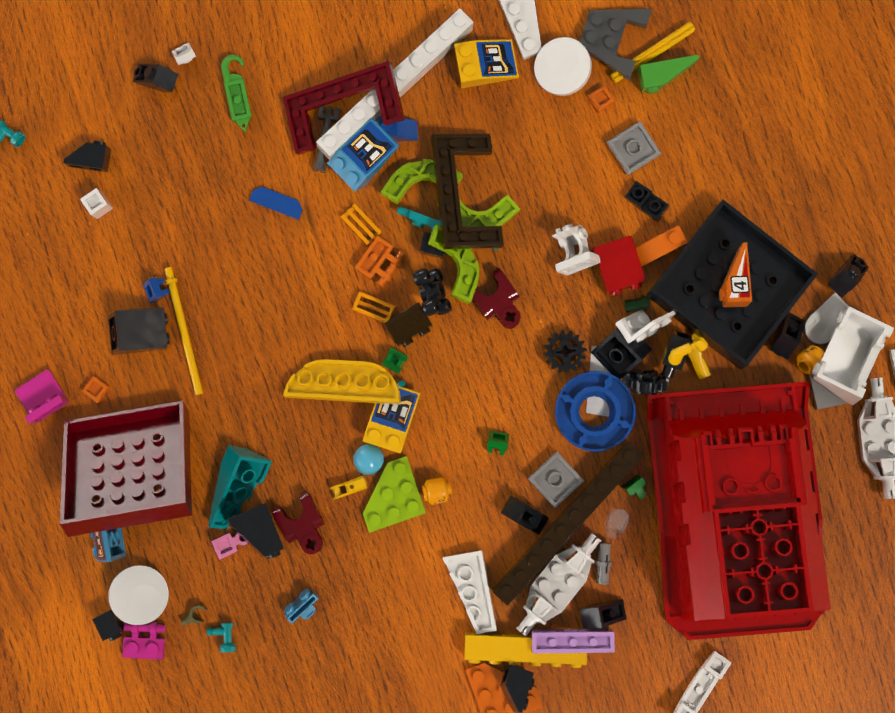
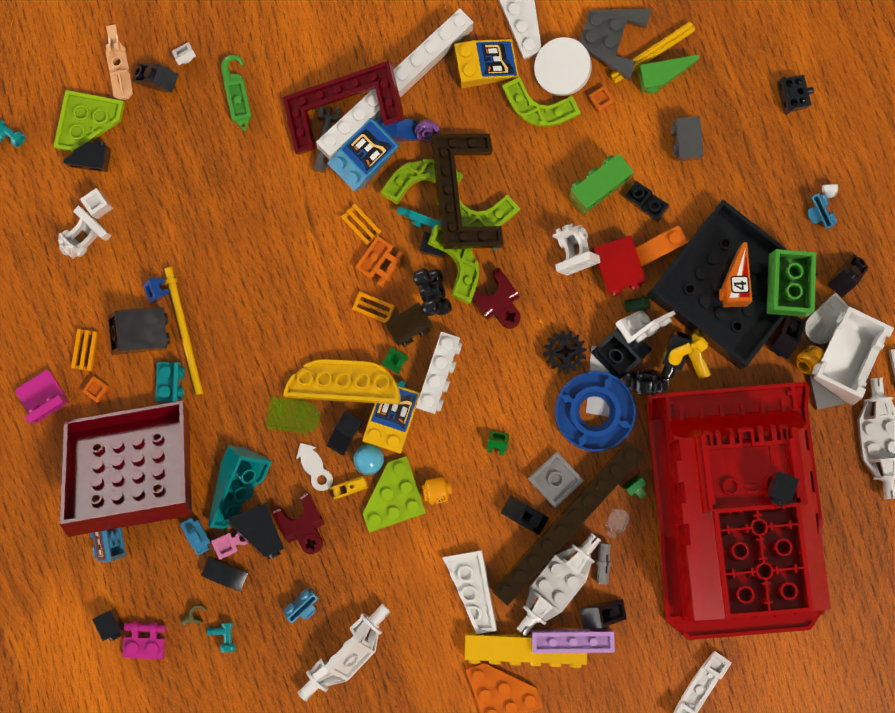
white piece [108,565,169,625] -> none
blue piece [249,187,303,220] -> none
black slope [500,665,534,713] -> none
light grey plate [606,121,662,176] -> none
none -> lime plate [53,90,125,152]
none -> white tile [58,205,112,259]
none -> light orange tile [71,329,99,371]
none -> light nougat piece [106,24,133,101]
none -> teal bracket [155,362,185,402]
none -> dark azure piece [180,517,211,556]
none -> black slope [201,556,248,591]
none -> clear neon green window [266,397,320,434]
none -> white brick [296,443,333,491]
none -> white plate [297,603,391,701]
none -> black slope [326,411,364,456]
none -> medium lavender plate [415,120,440,142]
none -> white brick [416,332,463,414]
none -> lime plate [502,77,581,127]
none -> bright green brick [568,154,634,216]
none -> dark grey brick [670,116,704,161]
none -> black brick [766,471,799,507]
none -> bright green brick [767,249,816,317]
none -> black piece [777,75,814,115]
none -> dark azure piece [808,193,838,230]
none -> white hinge [822,184,838,198]

